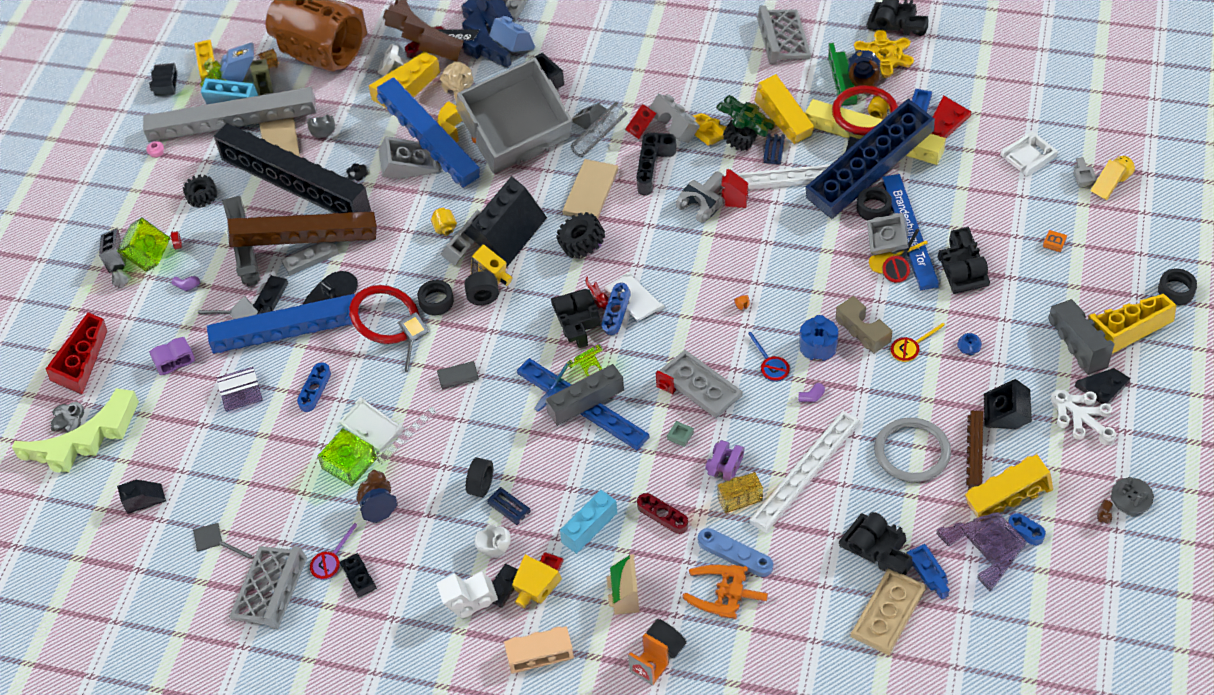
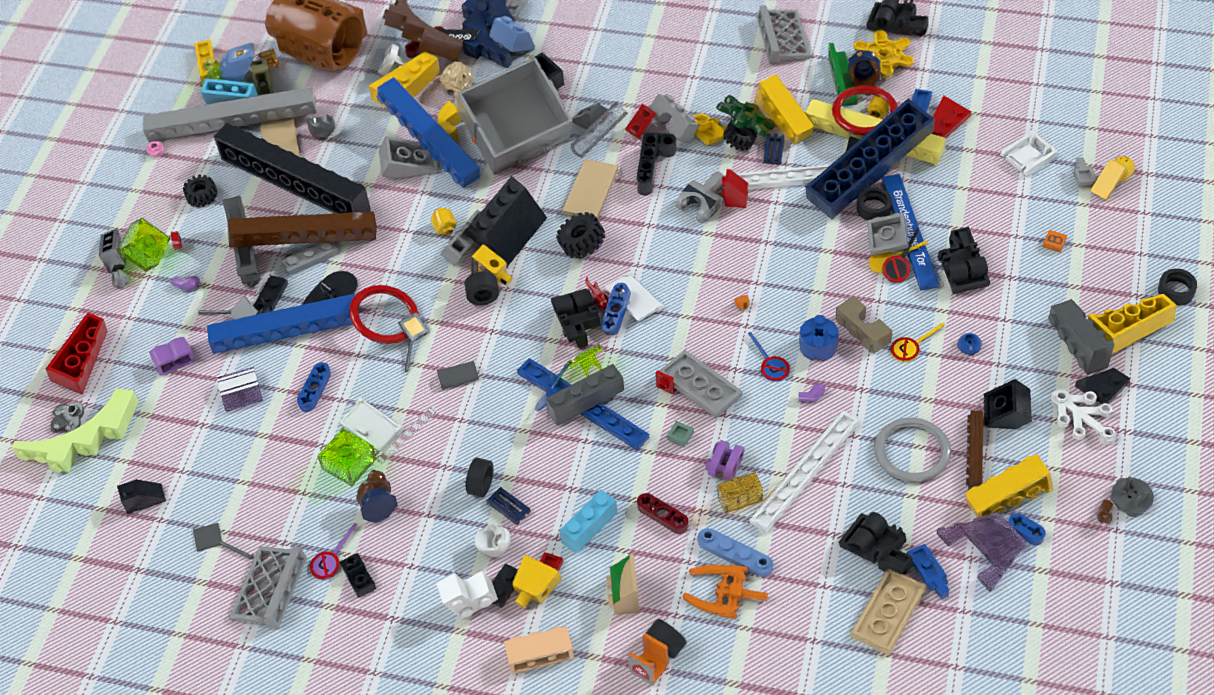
black brick [149,63,178,96] -> none
black plant [346,163,368,181] -> none
black tyre [417,280,454,316] -> none

